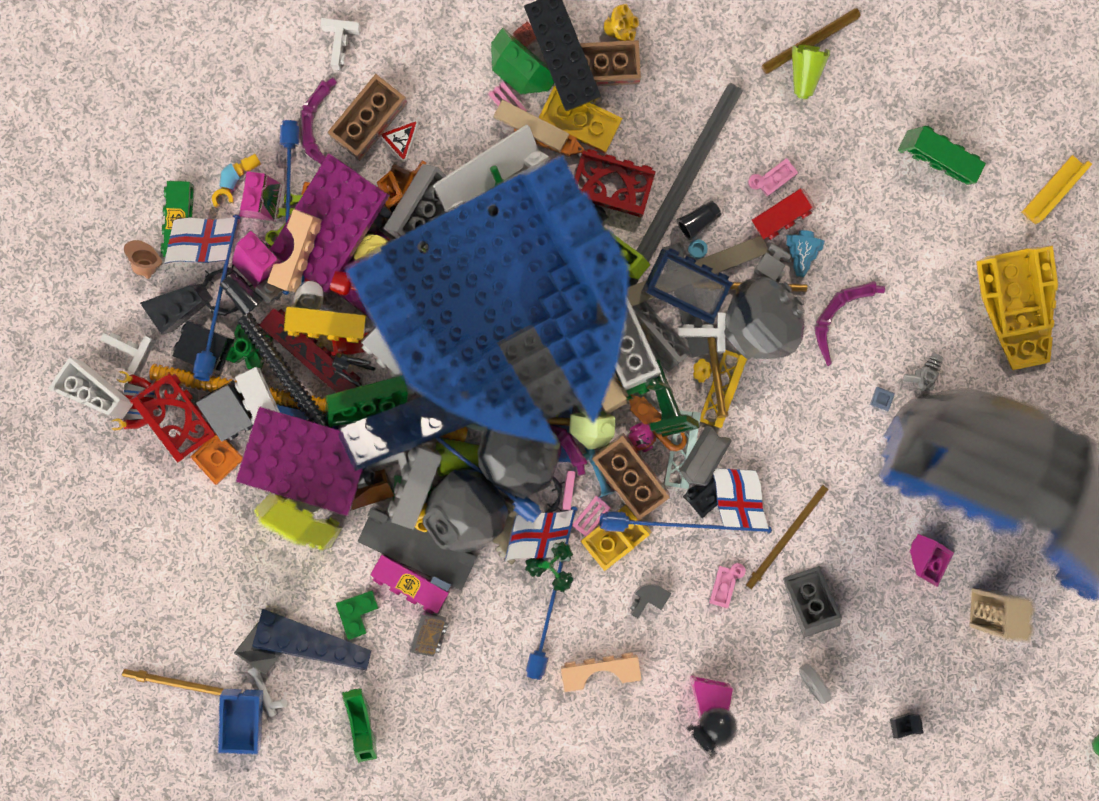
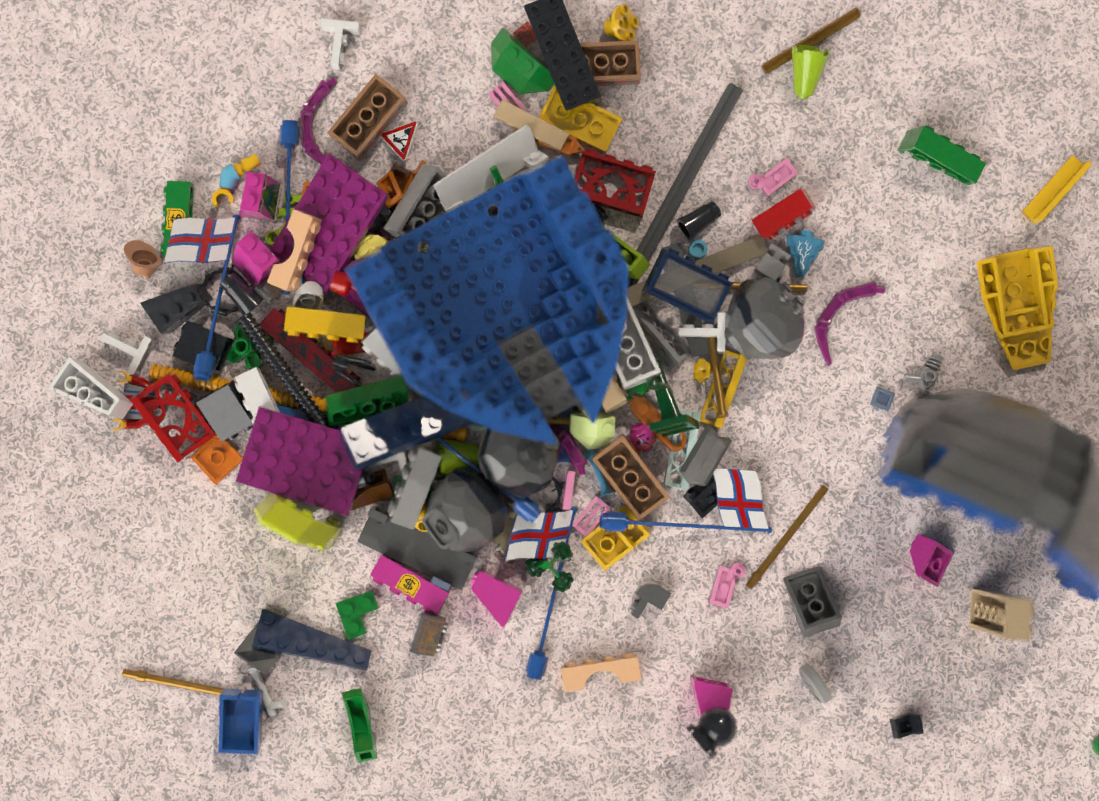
none -> dark pink slope [470,569,523,628]

